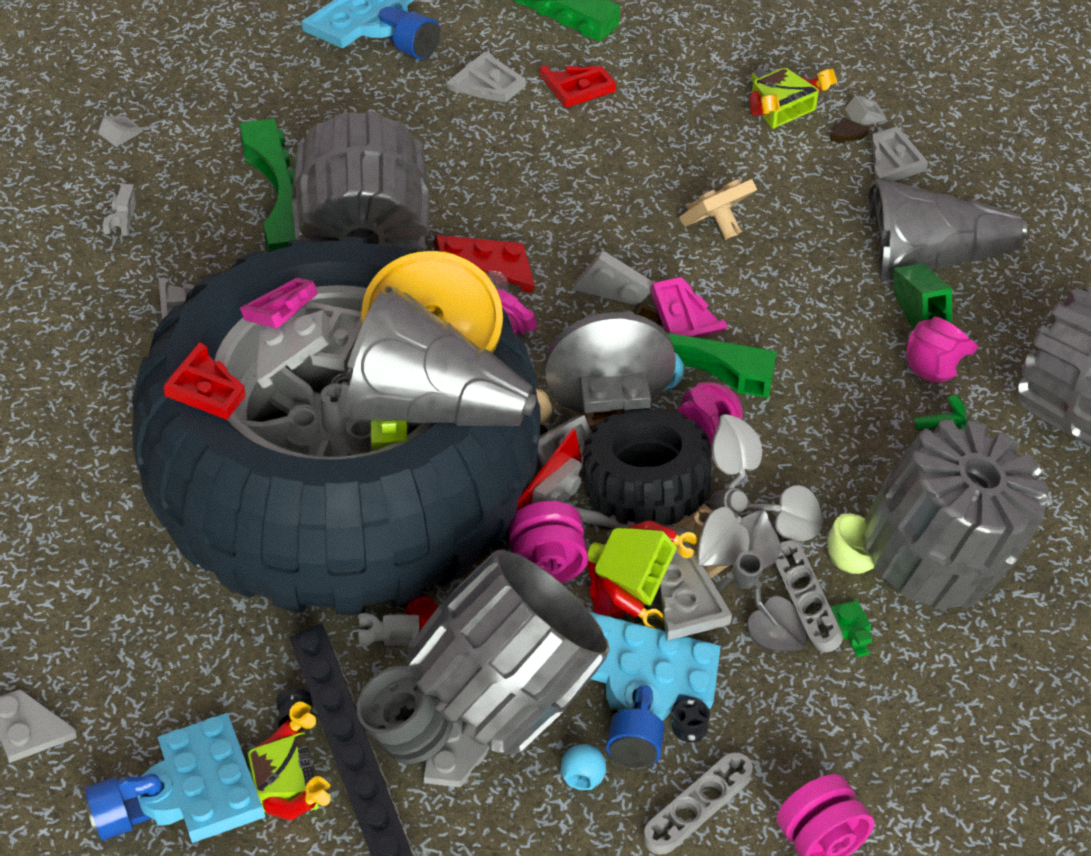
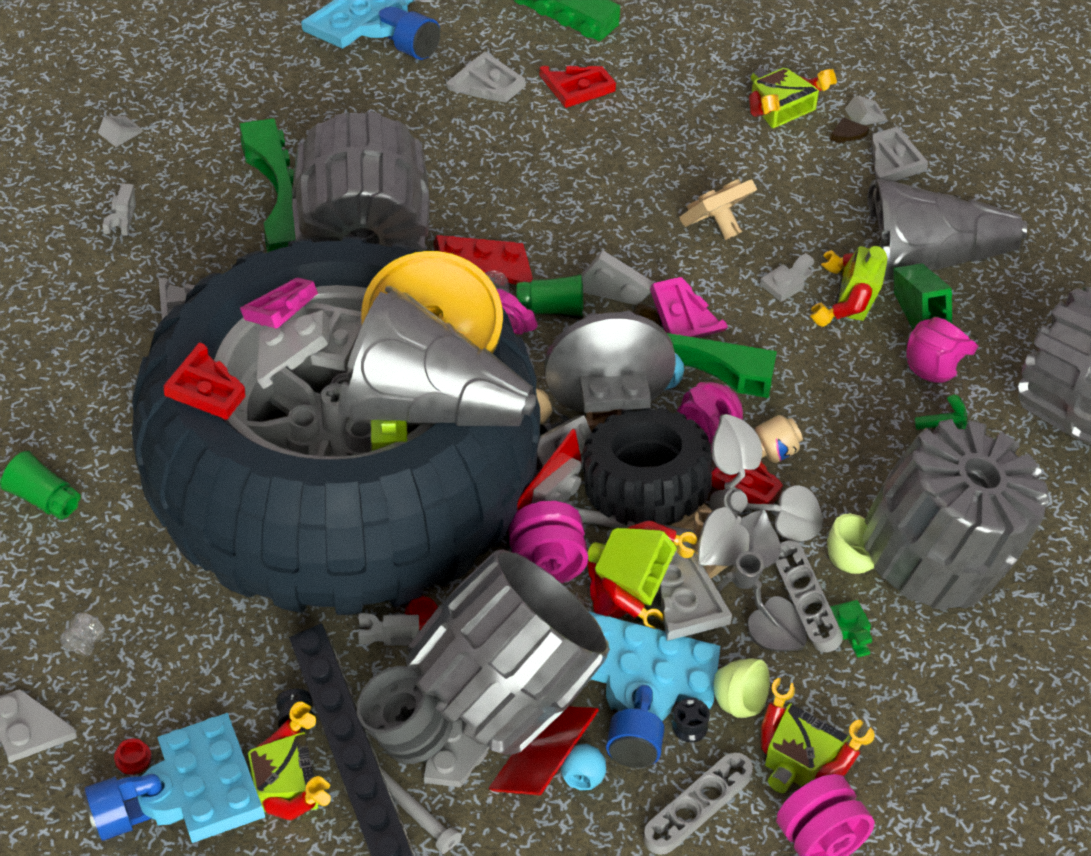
none -> green plant [0,451,81,520]
none -> clear wheel [60,613,105,657]
none -> red plate [114,738,152,774]
none -> light grey bar [382,769,462,854]
none -> red window [488,706,599,795]
none -> green plant [517,274,584,317]
none -> red wing [712,462,783,512]
none -> yellowish green hat [713,658,770,718]
none -> tan head [755,415,803,463]
none -> light grey plate [760,253,814,302]
none -> torso [761,678,875,793]
none -> torso [810,246,888,327]

